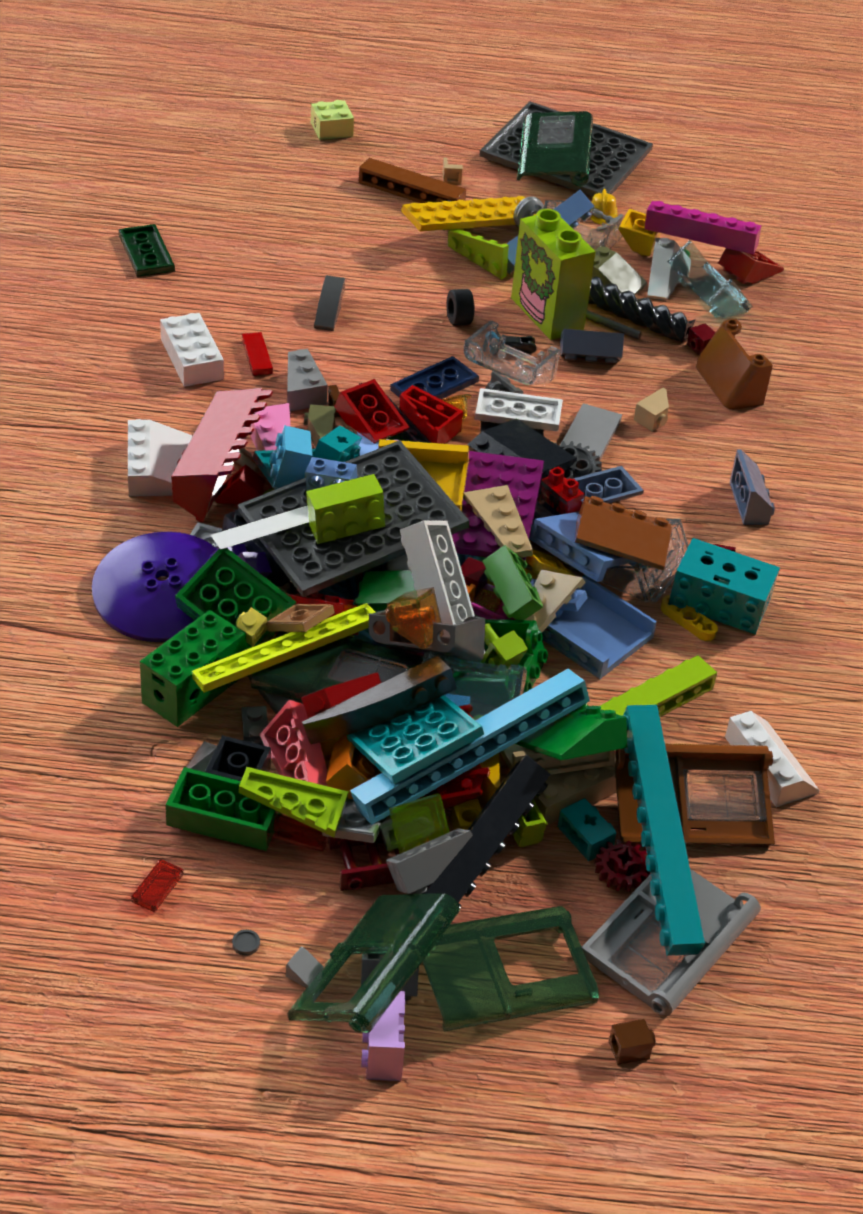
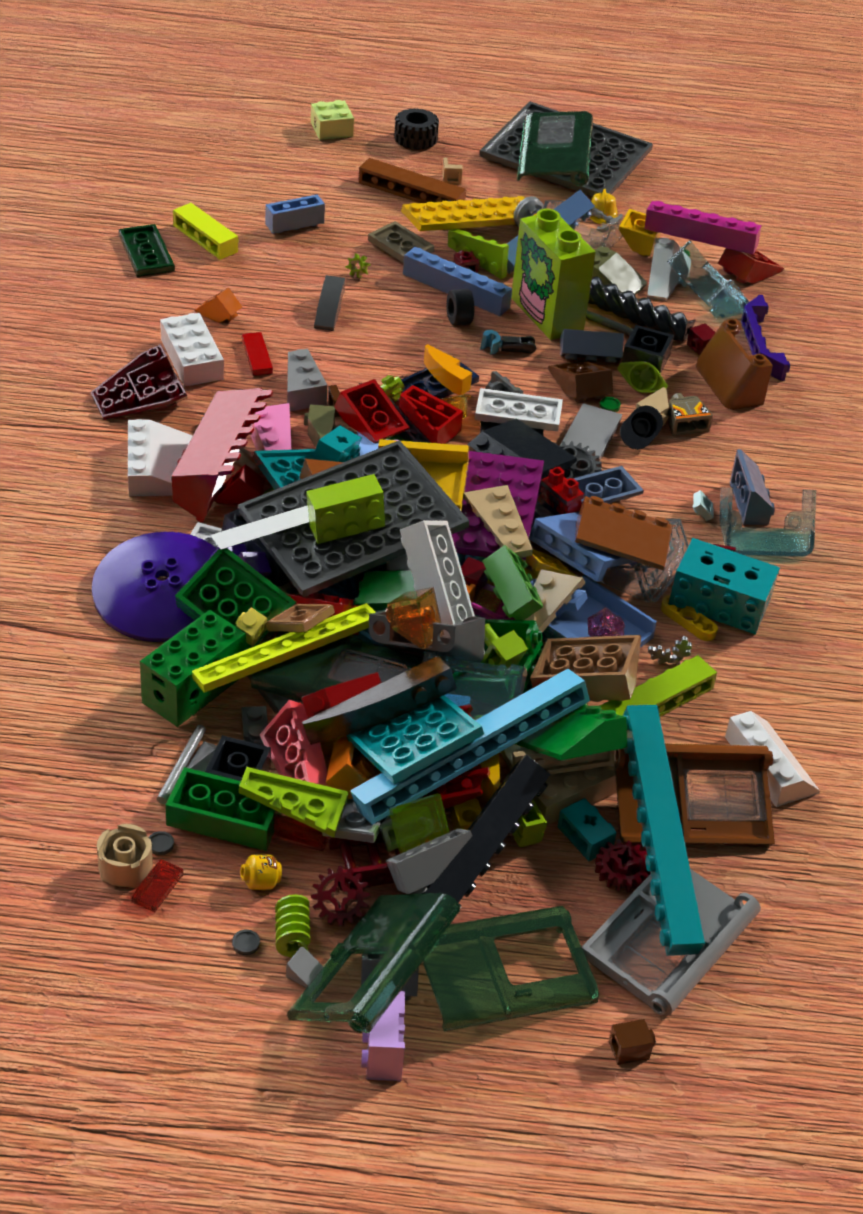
medium azure brick [269,425,312,488] -> none
medium blue brick [305,457,357,491] -> none
clear windscreen [464,320,560,385] -> none
none -> dark red wedge [91,344,188,420]
none -> tan brick [97,824,153,889]
none -> dark grey piece [149,831,174,855]
none -> light grey bar [157,725,206,804]
none -> neon yellow brick [173,203,239,260]
none -> orange slope [194,287,242,323]
none -> yellow head [240,855,282,890]
none -> medium blue brick [265,194,325,234]
none -> lime piece [275,894,311,957]
none -> dark red gear [311,866,371,927]
none -> lime gear [345,253,371,279]
none -> dark tan plate [368,221,434,263]
none -> lime gear [380,375,405,401]
none -> black tyre [394,108,439,150]
none -> medium blue brick [403,247,512,316]
none -> light orange slope [424,344,472,396]
none -> dark red brick [453,250,480,274]
none -> medium nougat slope [530,635,641,702]
none -> reddish brown slope [548,361,613,402]
none -> clear pink brick [587,607,625,637]
none -> green piece [600,397,621,412]
none -> lime hat [618,362,668,393]
none -> black piece [620,405,663,450]
none -> black brick [622,325,674,374]
none -> flat silver animal [648,636,692,665]
none -> dark tan torso [667,393,713,436]
none -> light aqua plate [693,490,714,521]
none -> clear light blue windscreen [720,487,816,556]
none -> dark purple slope [741,295,790,381]

